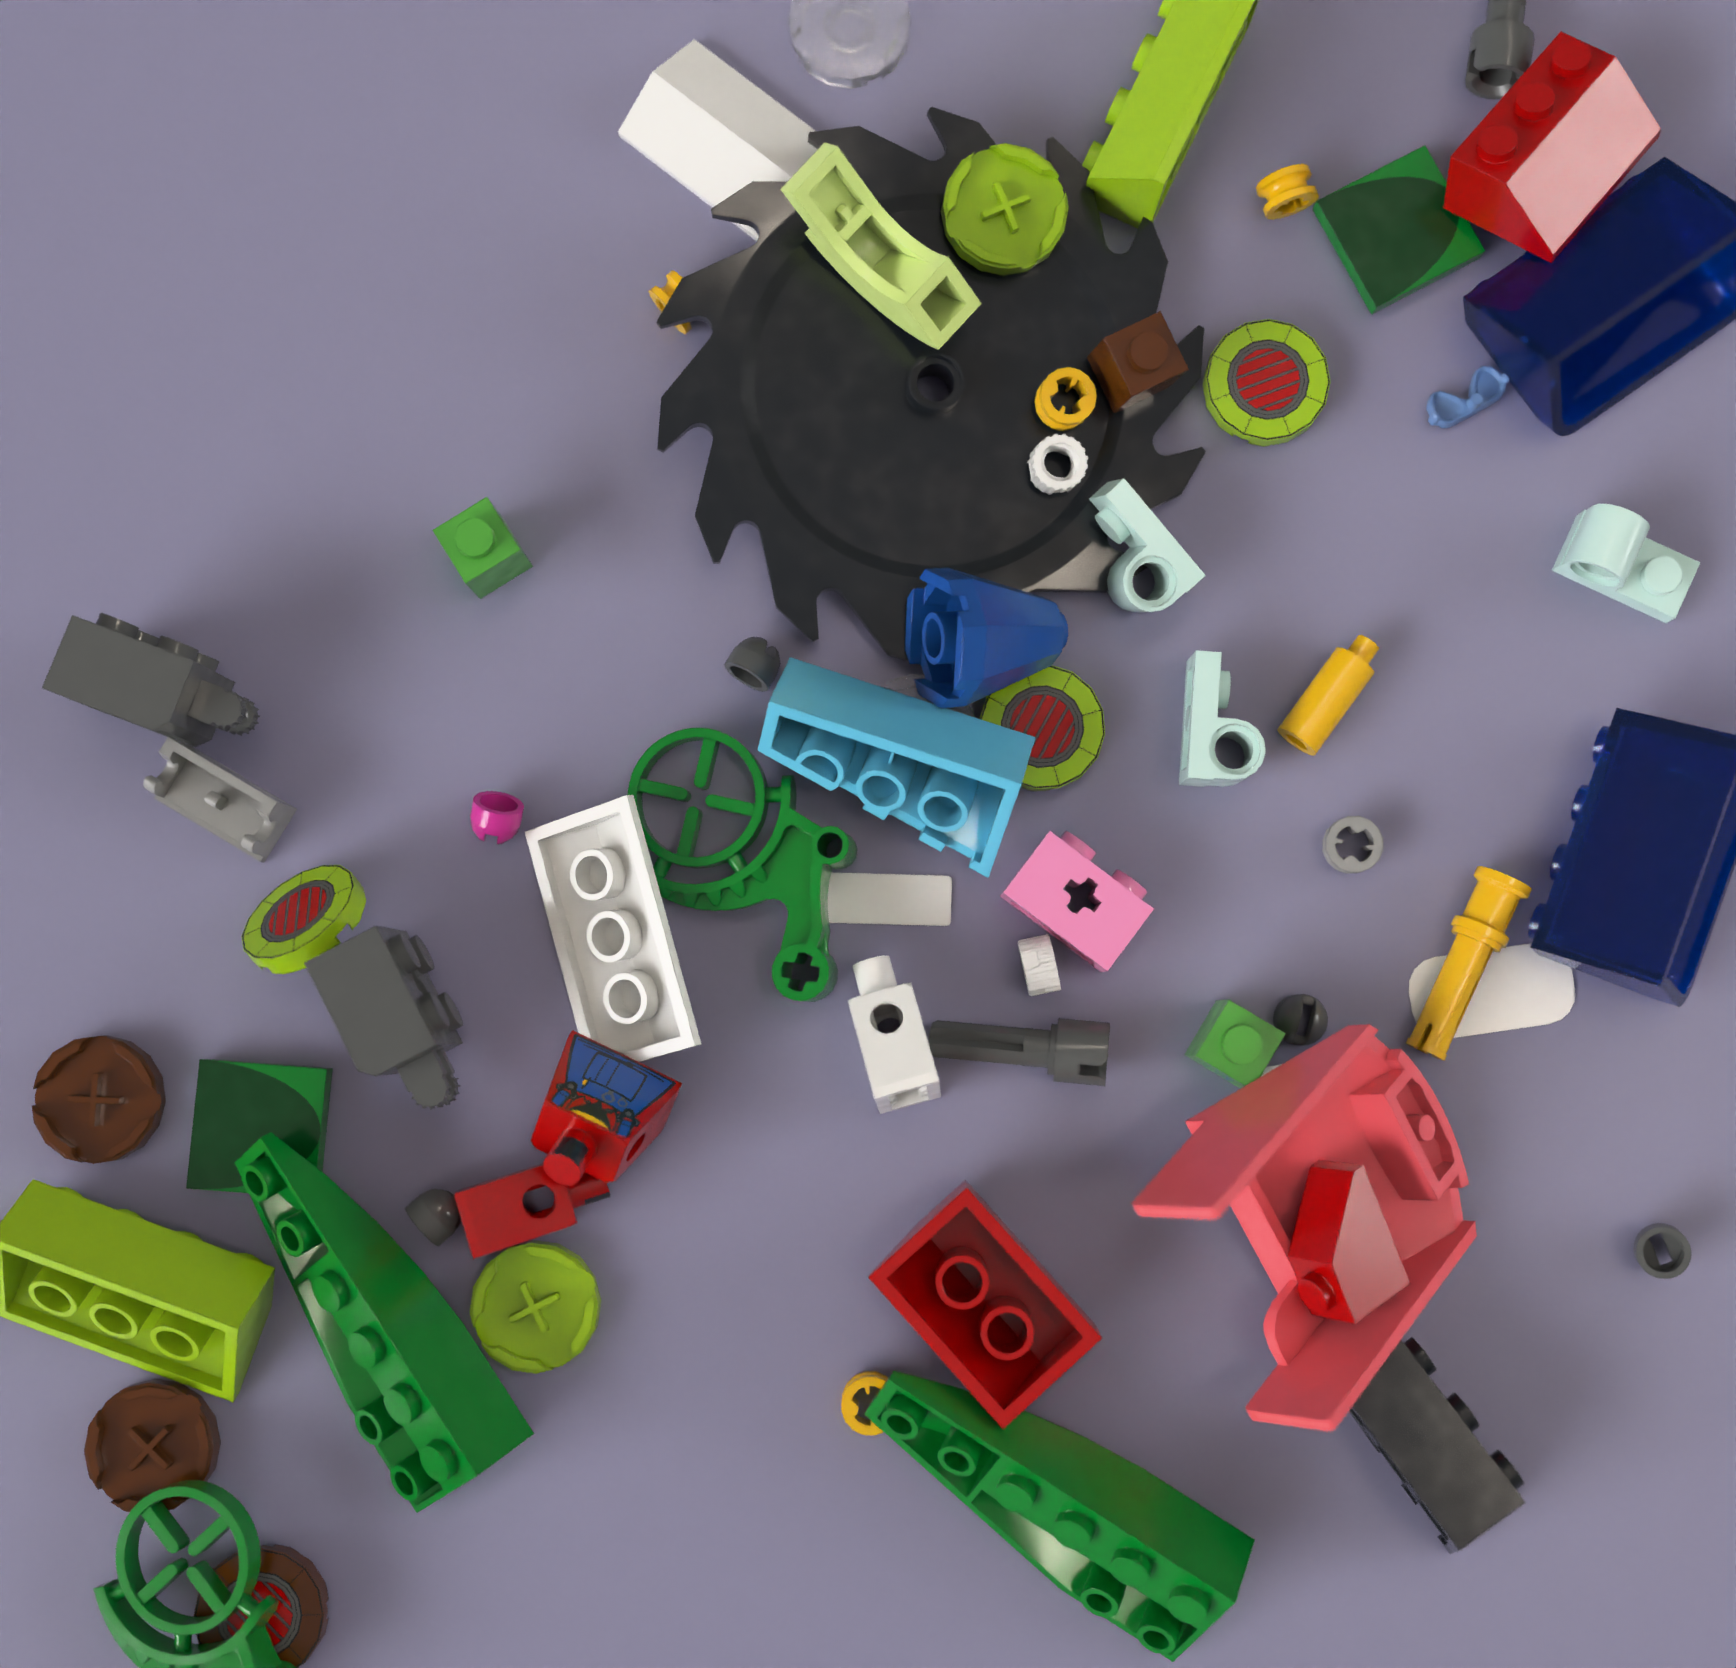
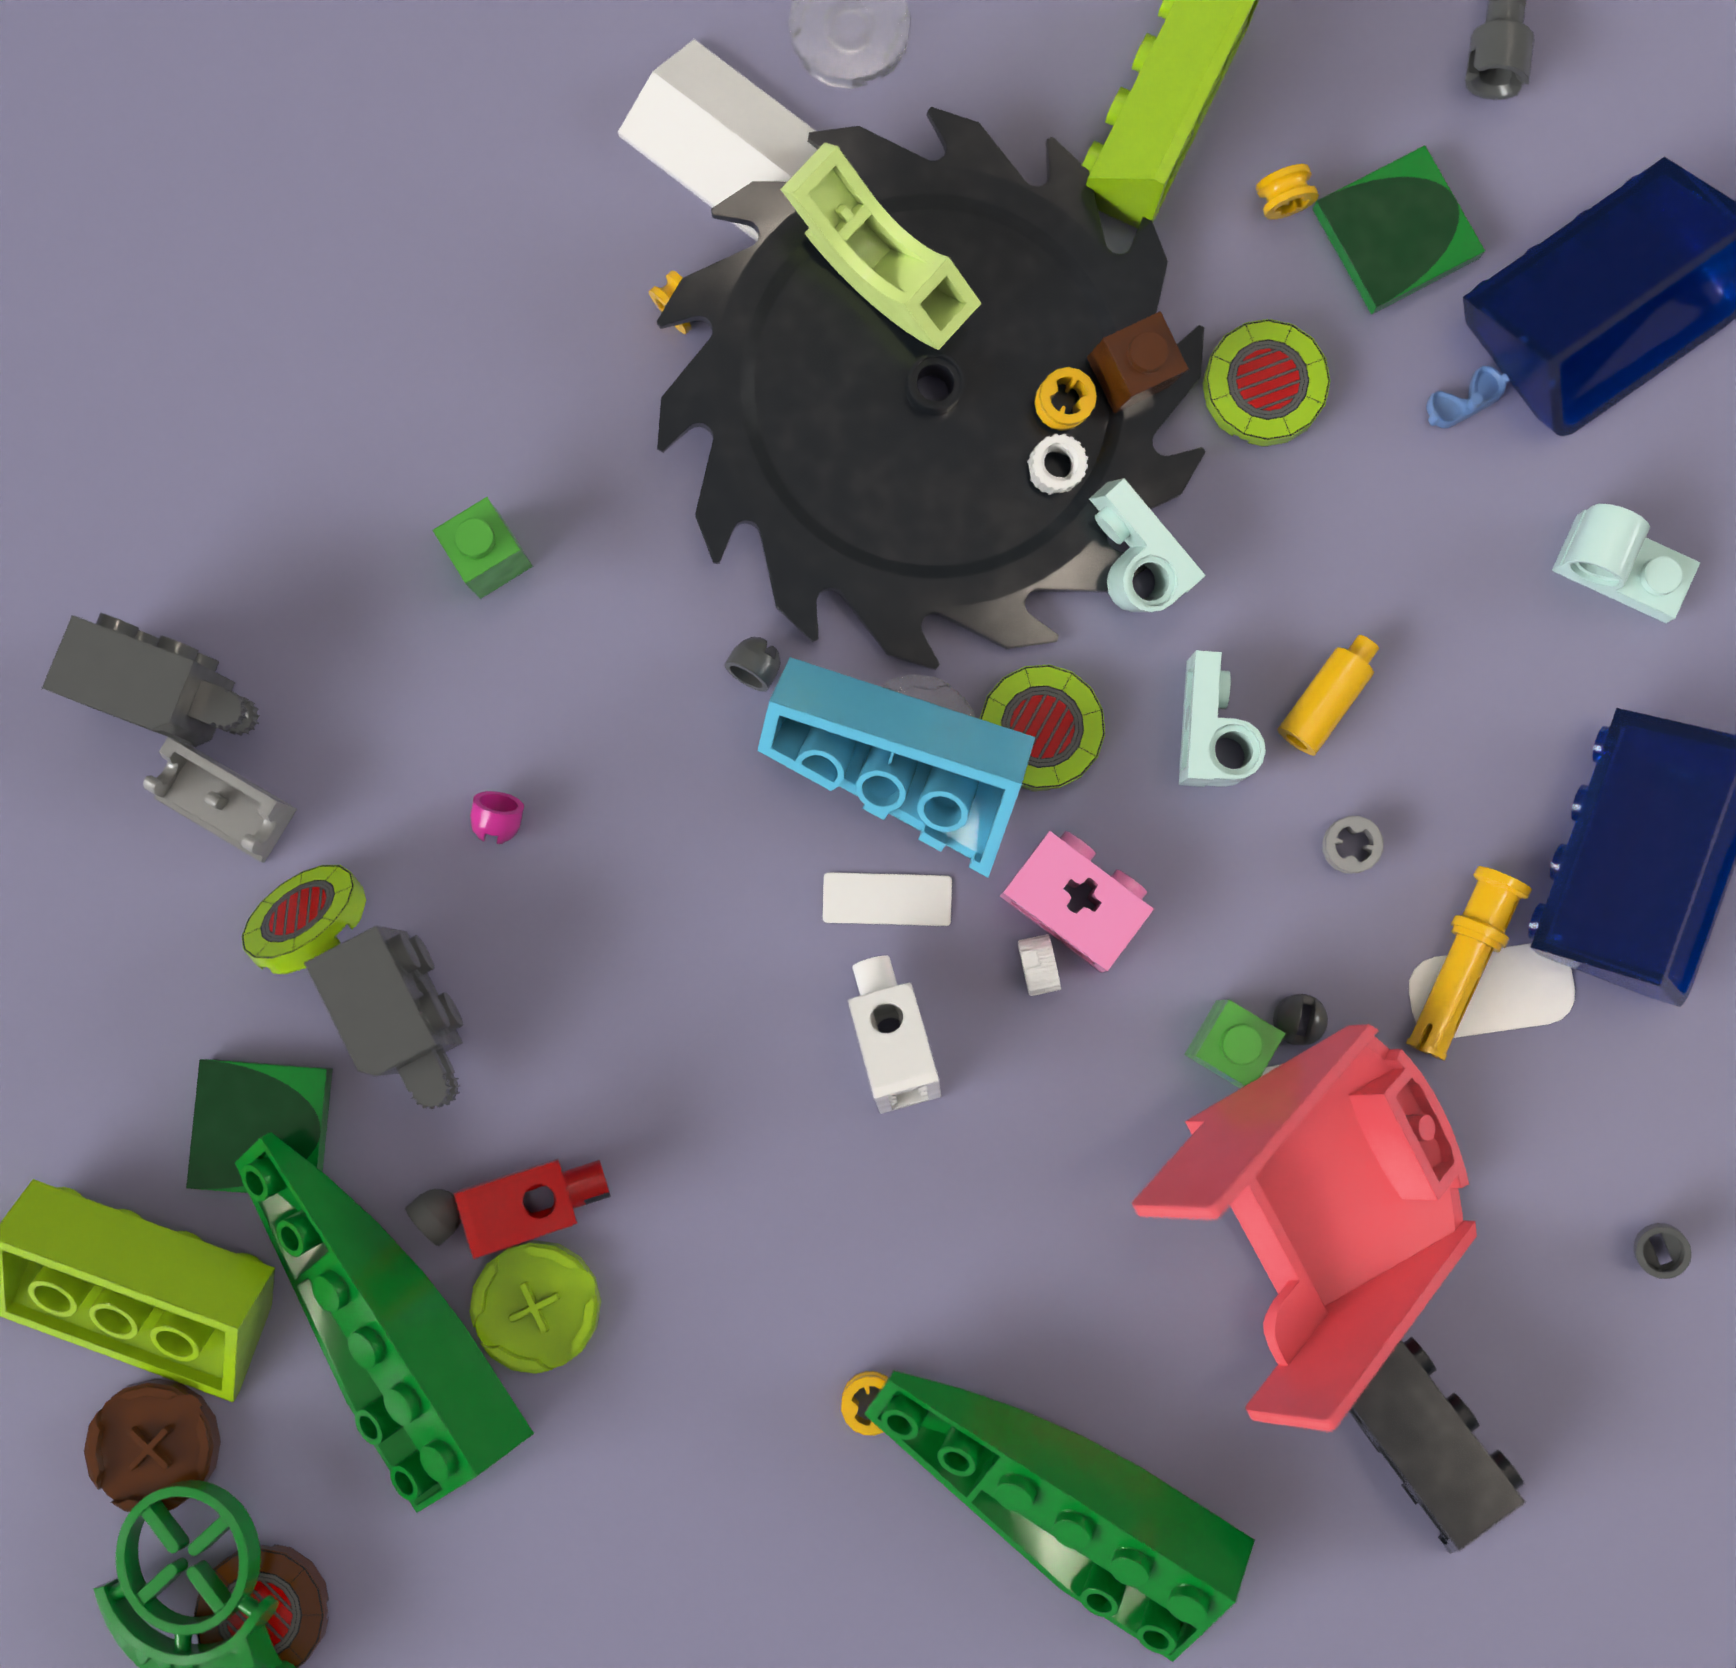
reddish brown tile [32,1035,166,1164] -> none
white slope [525,795,701,1062] -> none
torso [531,1030,682,1186] -> none
green piece [628,728,857,1002] -> none
red slope [868,1180,1102,1429] -> none
blue cone [905,568,1068,708] -> none
dark grey piece [929,1018,1110,1086] -> none
lime tile [941,143,1069,276] -> none
red slope [1288,1160,1410,1324] -> none
red slope [1443,31,1661,263] -> none

